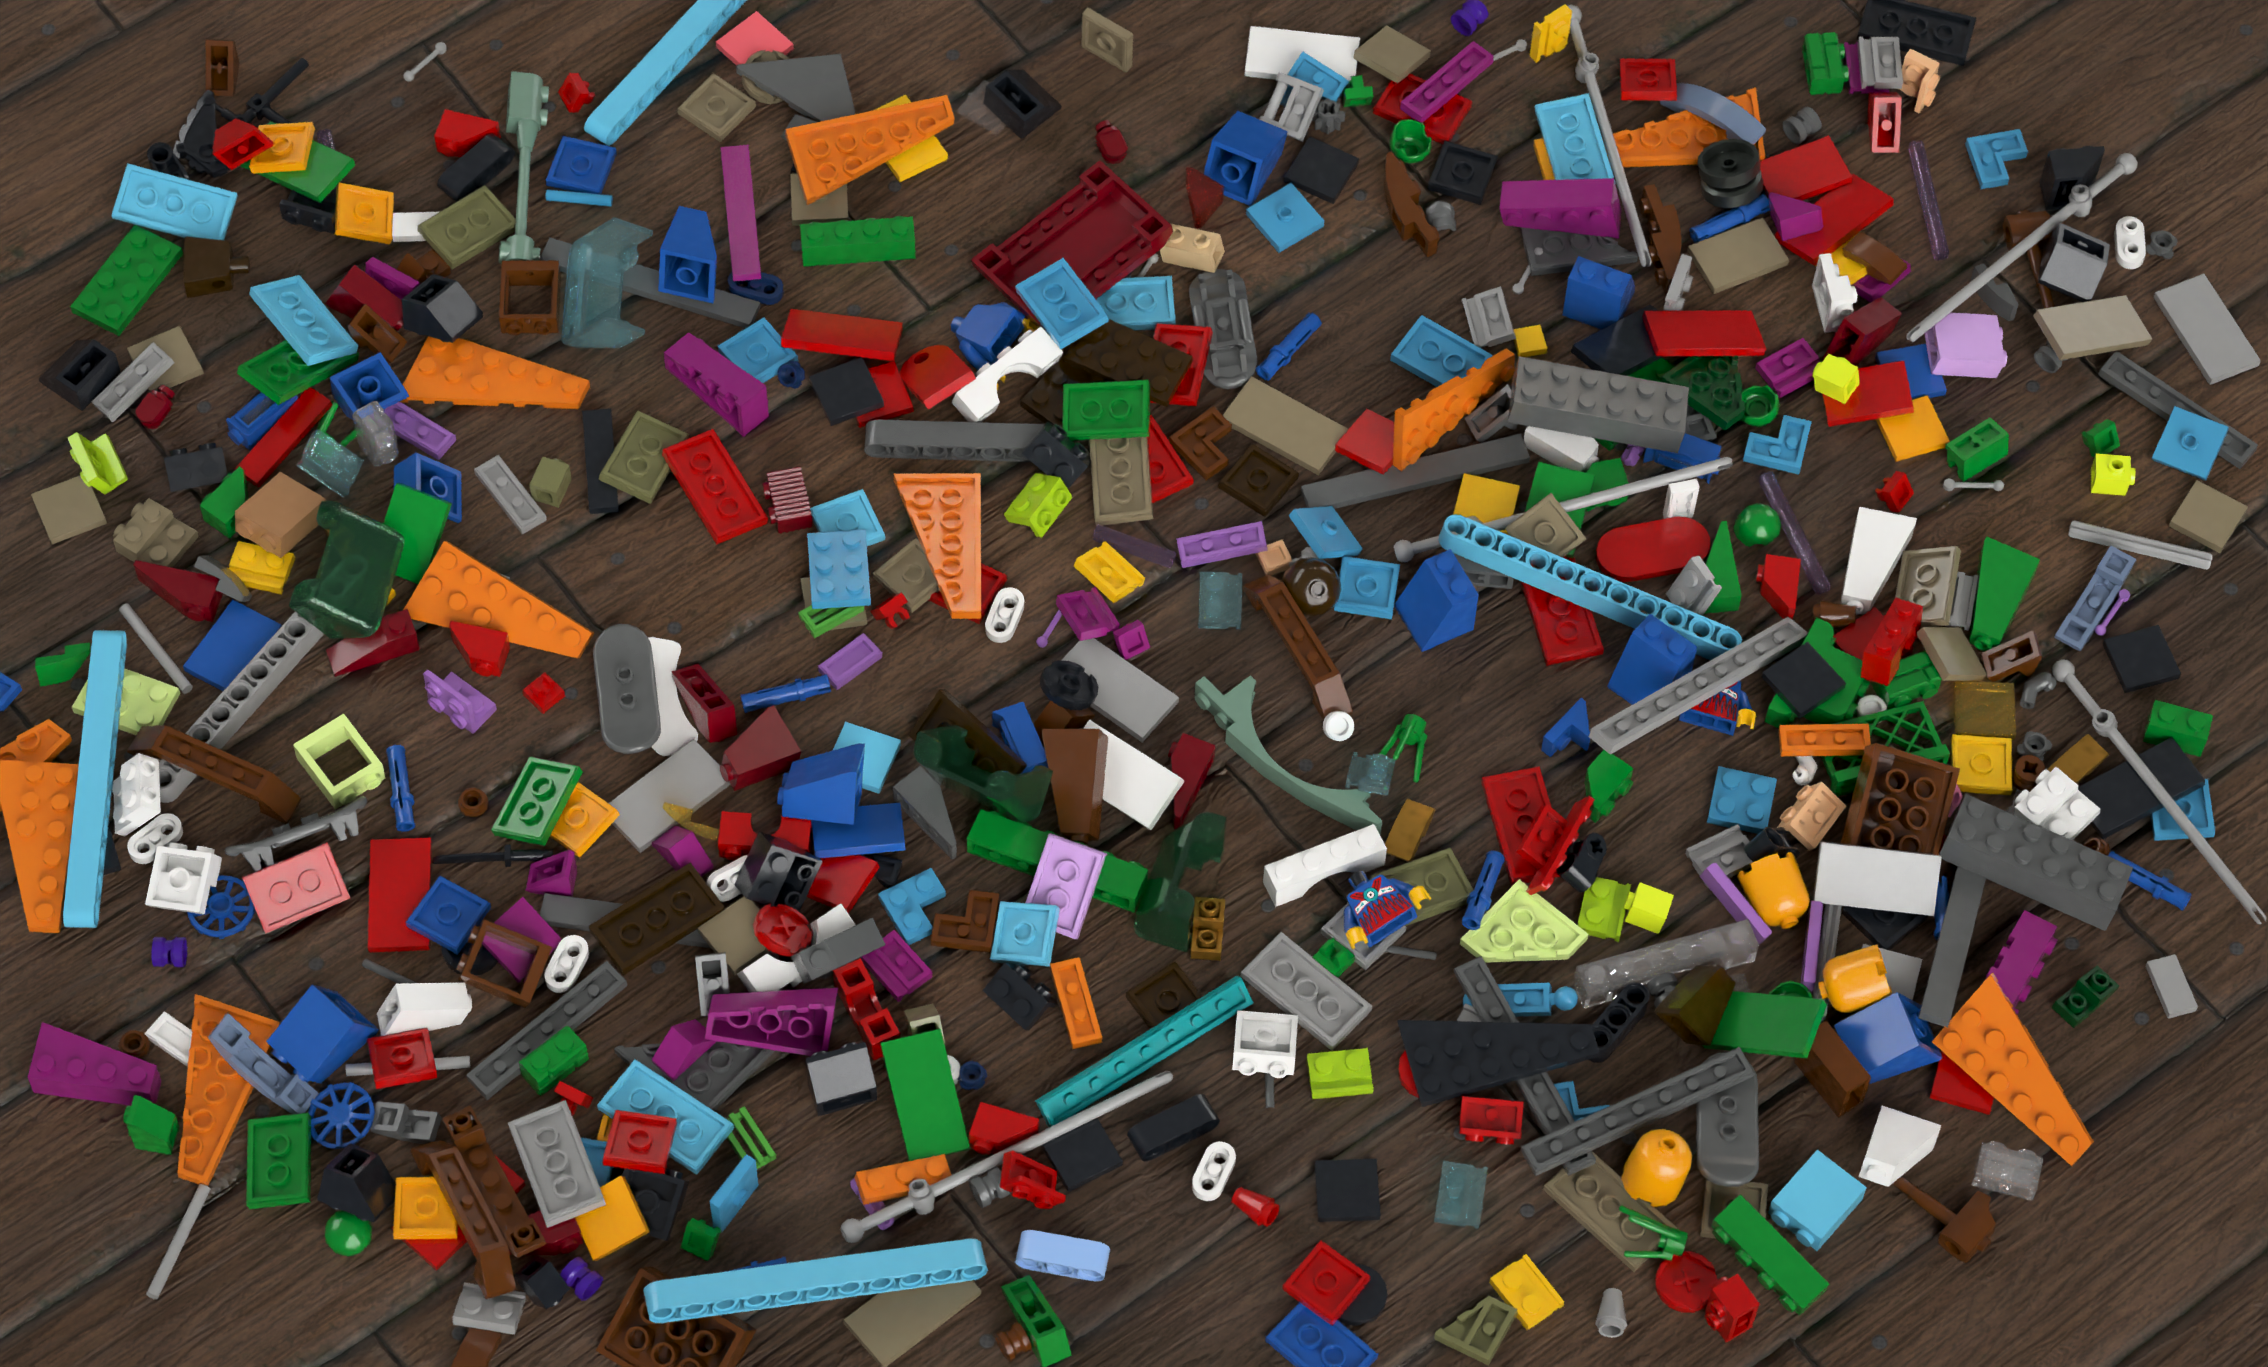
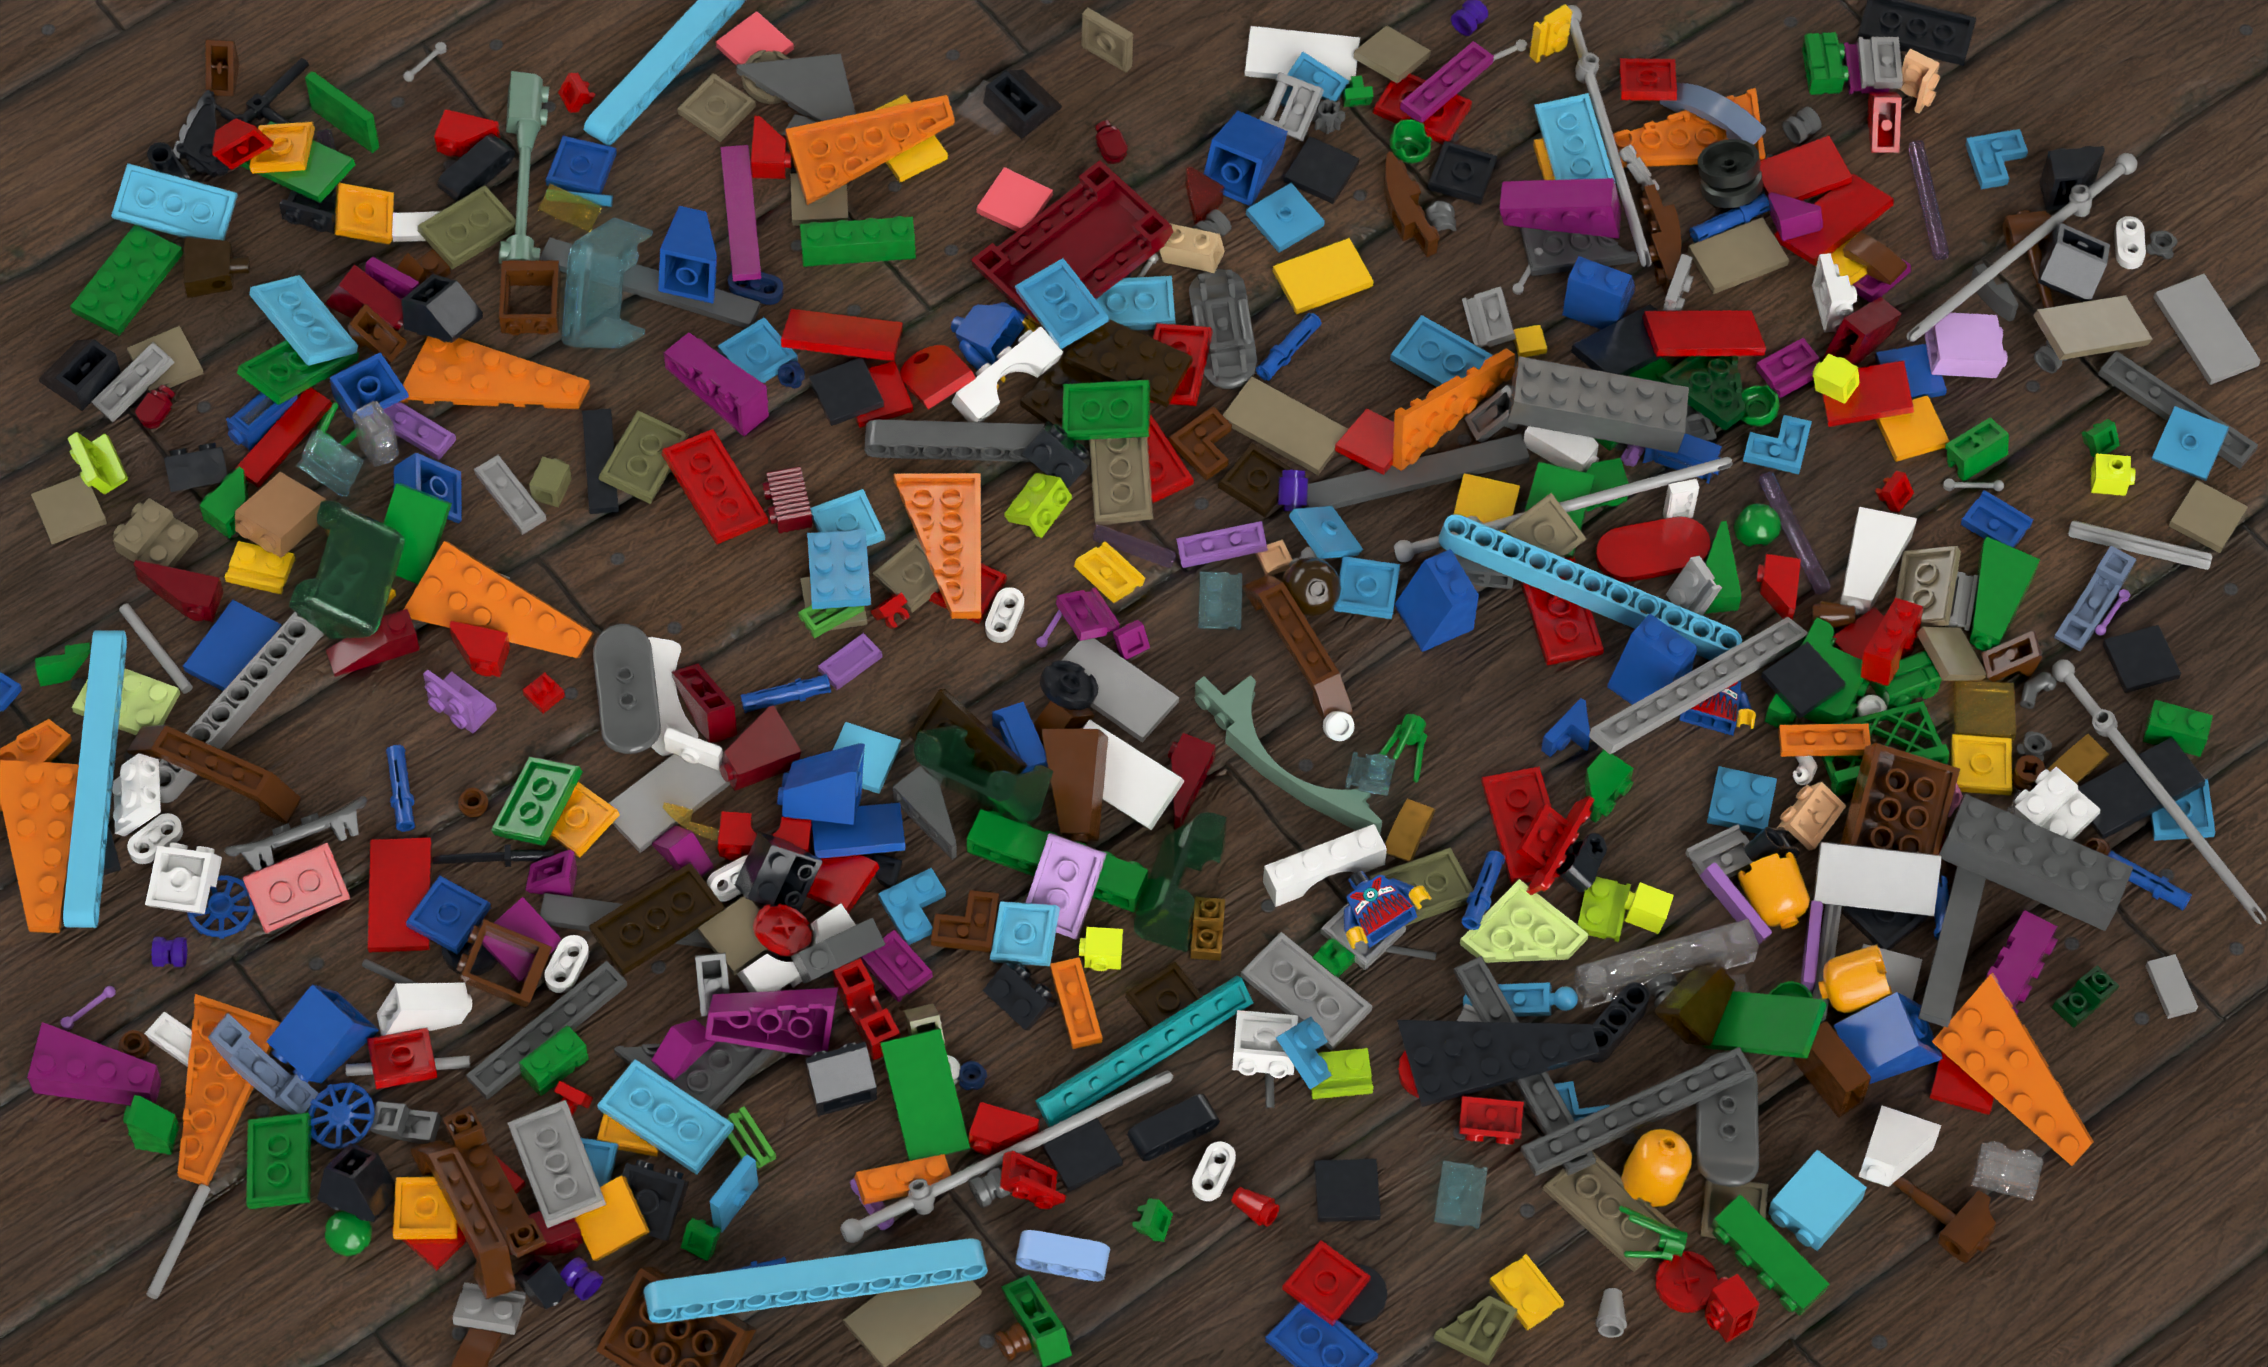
dark grey slope [194,555,252,602] -> none
yellowish green window [293,714,386,810] -> none
red tile [603,1110,677,1174] -> none
none -> medium lavender hinge [61,986,116,1030]
none -> green tile [305,71,379,154]
none -> clear yellow slope [538,184,602,233]
none -> white plate [663,728,723,771]
none -> red slope [751,116,792,179]
none -> coral tile [977,167,1053,232]
none -> neon yellow brick [1079,927,1123,971]
none -> green tile [1132,1198,1173,1242]
none -> dark grey wheel [1193,209,1231,236]
none -> yellow tile [1273,238,1374,315]
none -> dark azure plate [1276,1017,1332,1089]
none -> dark purple brick [1278,470,1308,511]
none -> light grey axle [1619,145,1659,191]
none -> blue plate [1960,490,2033,548]

